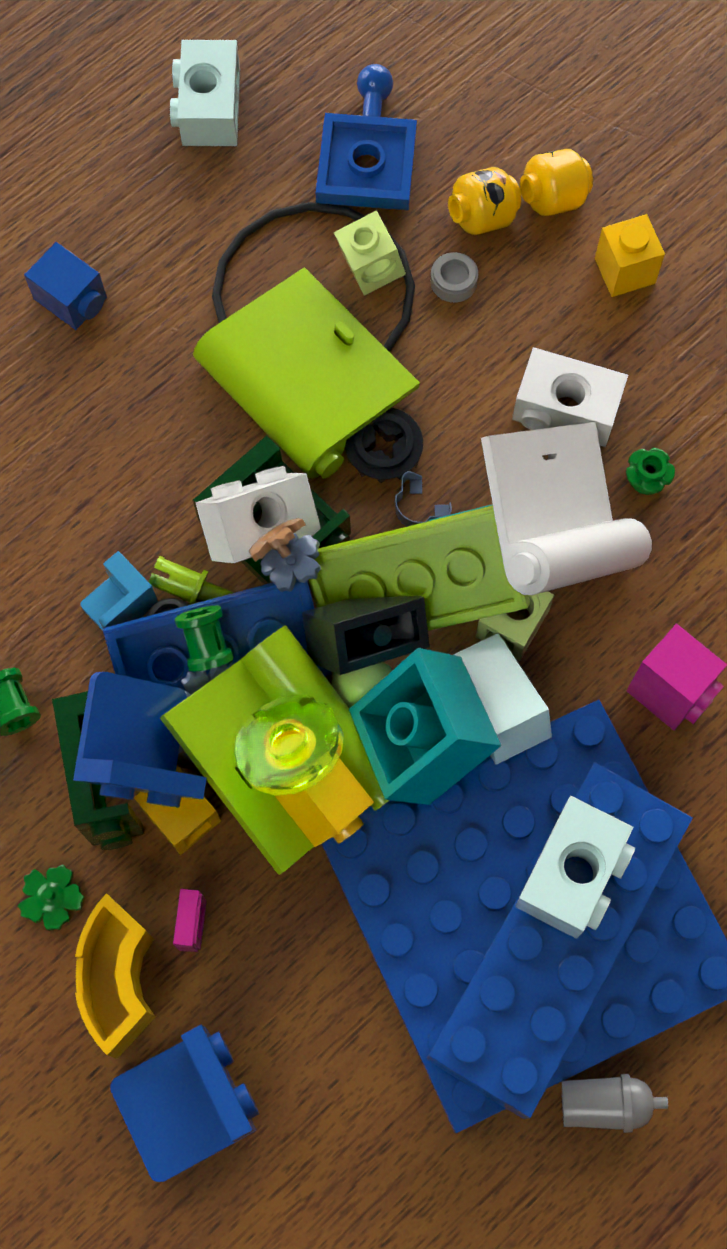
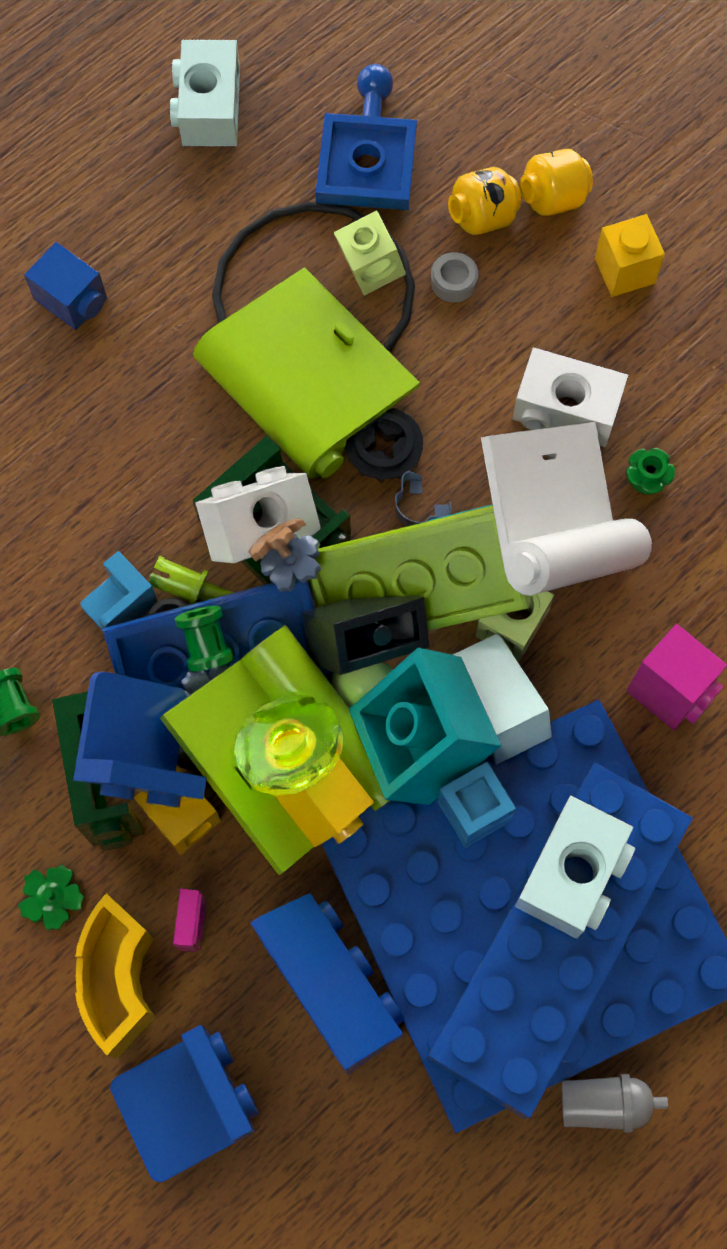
none -> blue slope [251,893,405,1075]
none -> dark azure panel [438,762,516,848]

